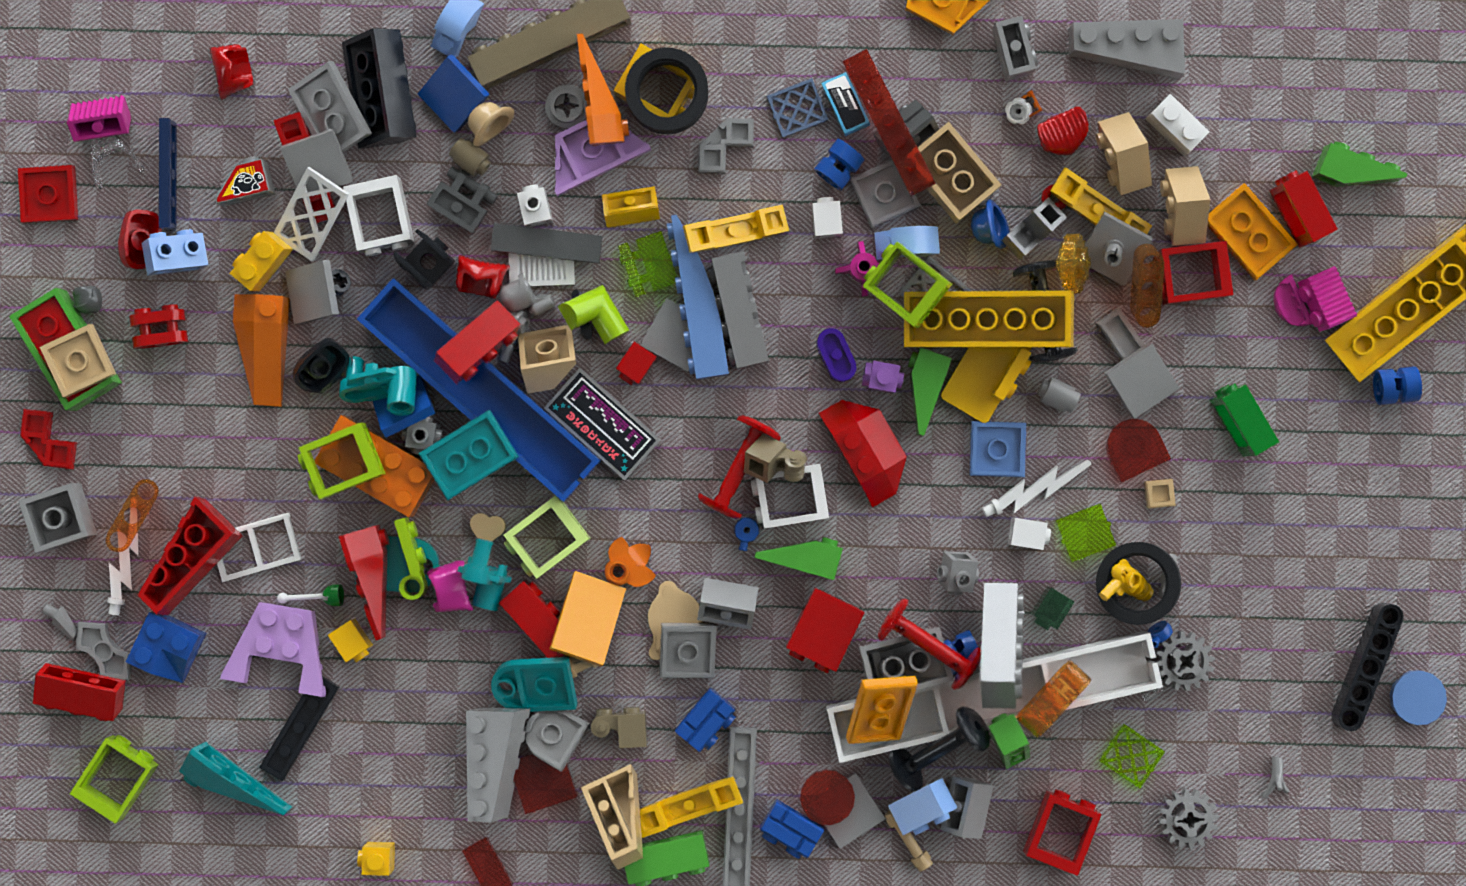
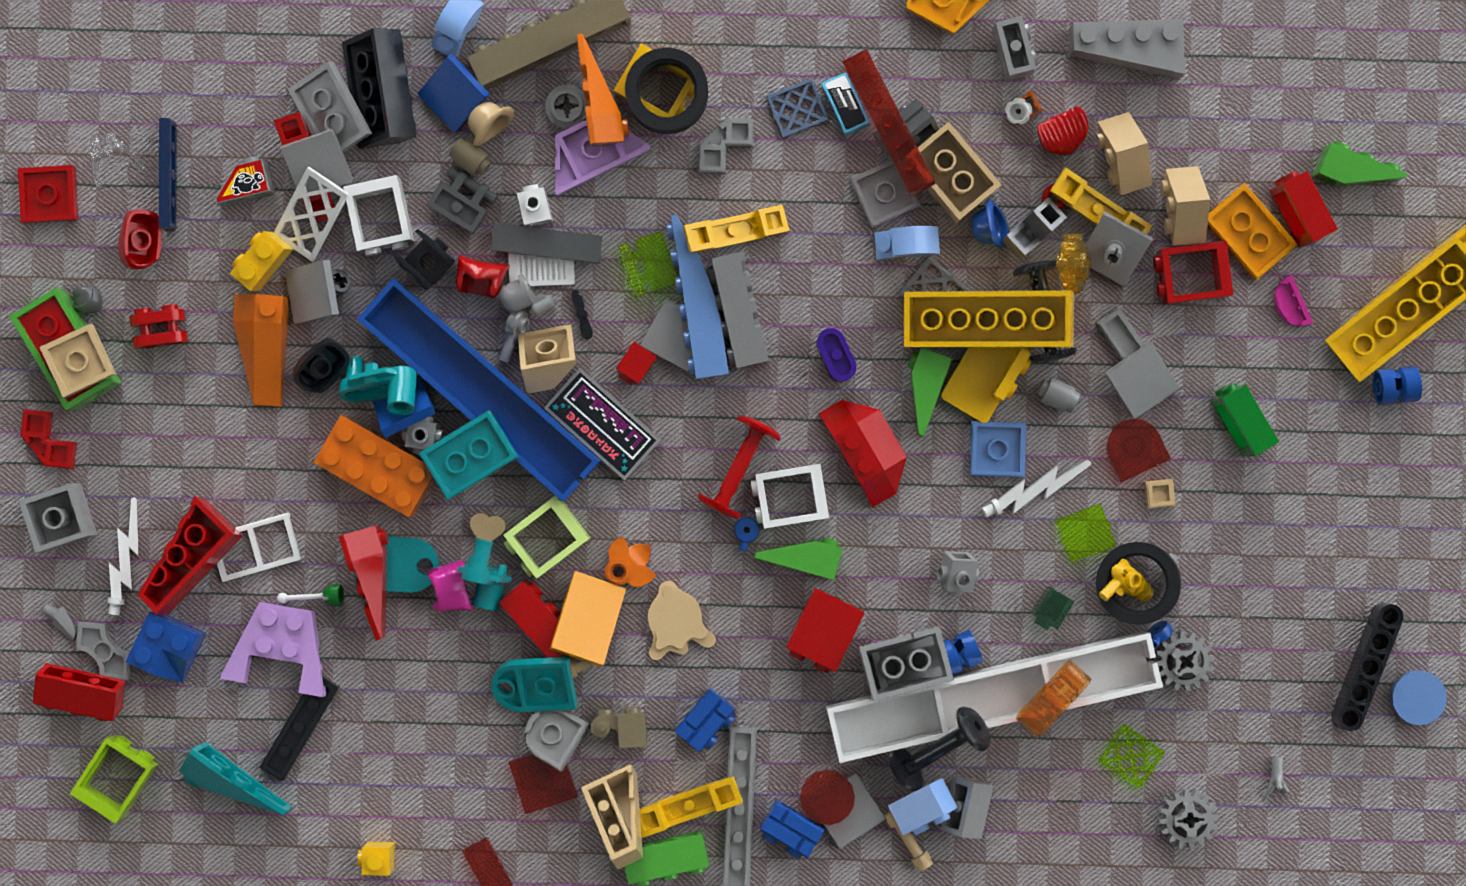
dark pink brick [67,95,131,142] -> none
clear orange beam [105,479,159,552] -> none
light blue brick [141,229,208,276] -> none
red hair [209,44,254,100] -> none
lime window [298,422,386,499] -> none
yellow brick [328,618,373,663] -> none
lime plate [394,517,428,600] -> none
red brick [434,300,520,384] -> none
light grey wedge [466,707,530,823] -> none
lime brick [558,285,630,344] -> none
yellow slope [601,186,660,228] -> none
light grey tile [659,623,717,678] -> none
light grey brick [697,578,759,630] -> none
dark tan brick [744,434,807,483] -> none
white brick [812,197,843,239] -> none
blue wheel [814,139,865,191] -> none
dark pink brick [835,241,880,297] -> none
light orange tile [846,676,918,744] -> none
medium lavender brick [862,361,904,394] -> none
lime window [863,242,953,328] -> none
red hose [878,599,981,690] -> none
brick [980,583,1024,709] -> none
bright green slope [988,713,1030,770] -> none
white brick [1007,517,1051,550] -> none
red window [1023,789,1102,876] -> none
clear orange beam [1130,243,1164,328] -> none
white brick [1145,94,1209,156] -> none
dark pink brick [1297,266,1357,332] -> none

